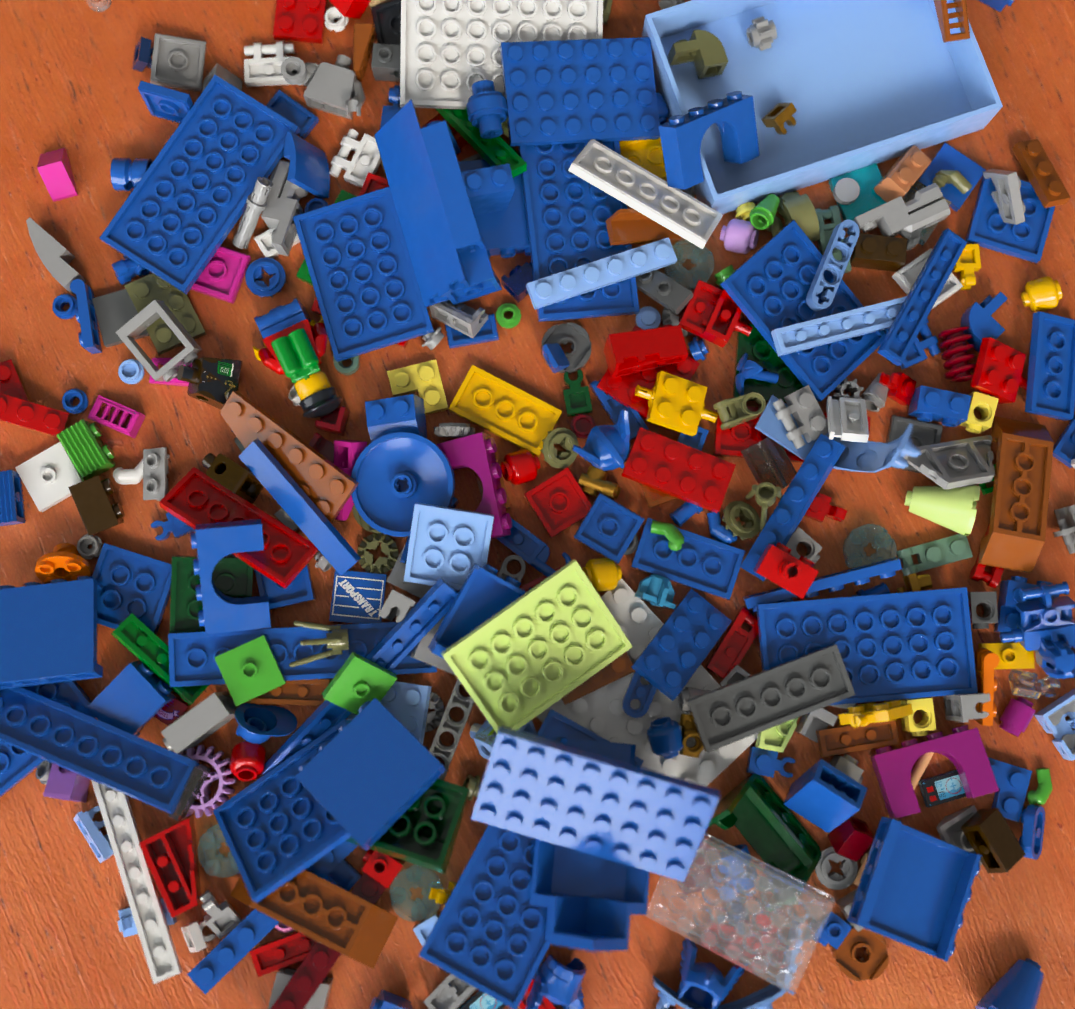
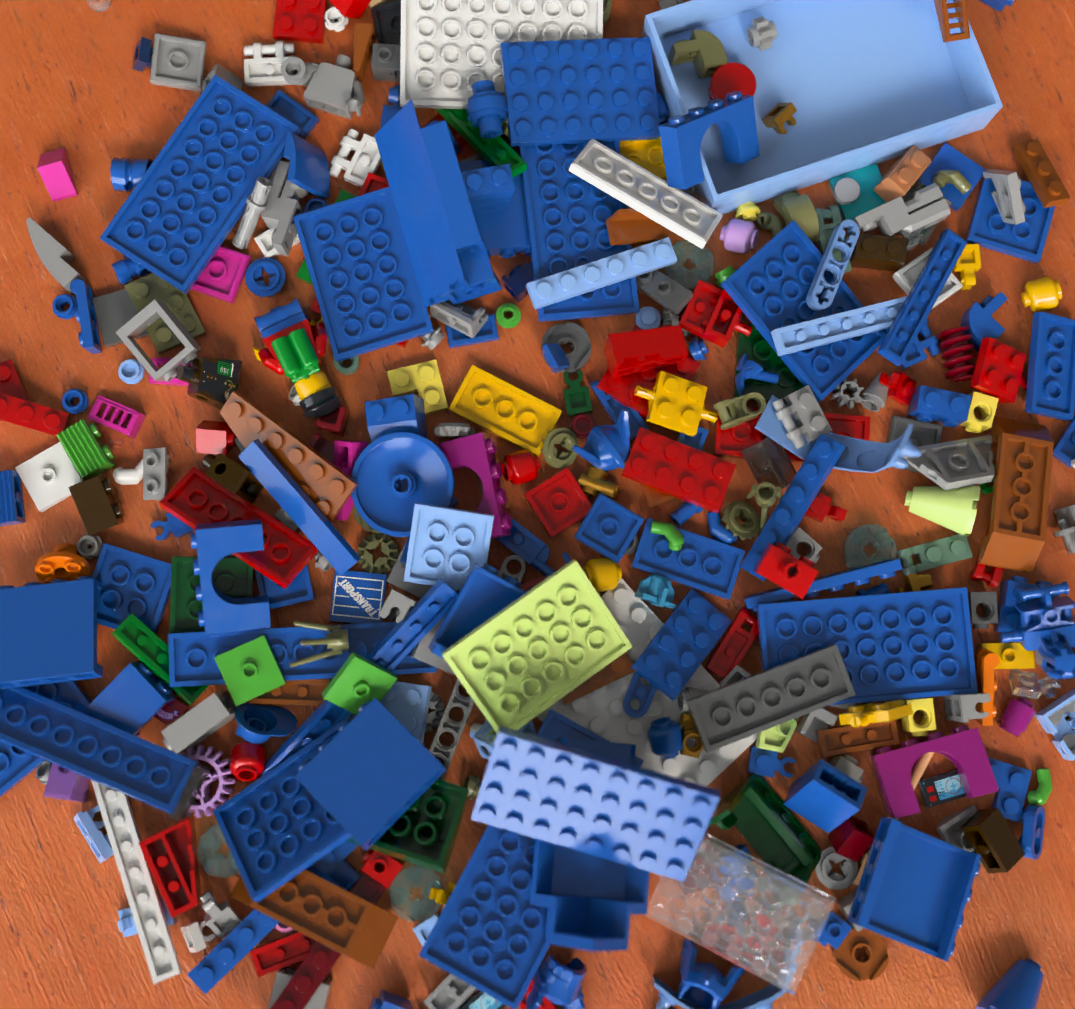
blue plate [138,81,194,123] -> none
bright green cone [750,194,780,230] -> none
white plate [826,396,869,443] -> none
none -> brick [195,420,237,455]
none -> red head [708,62,757,100]

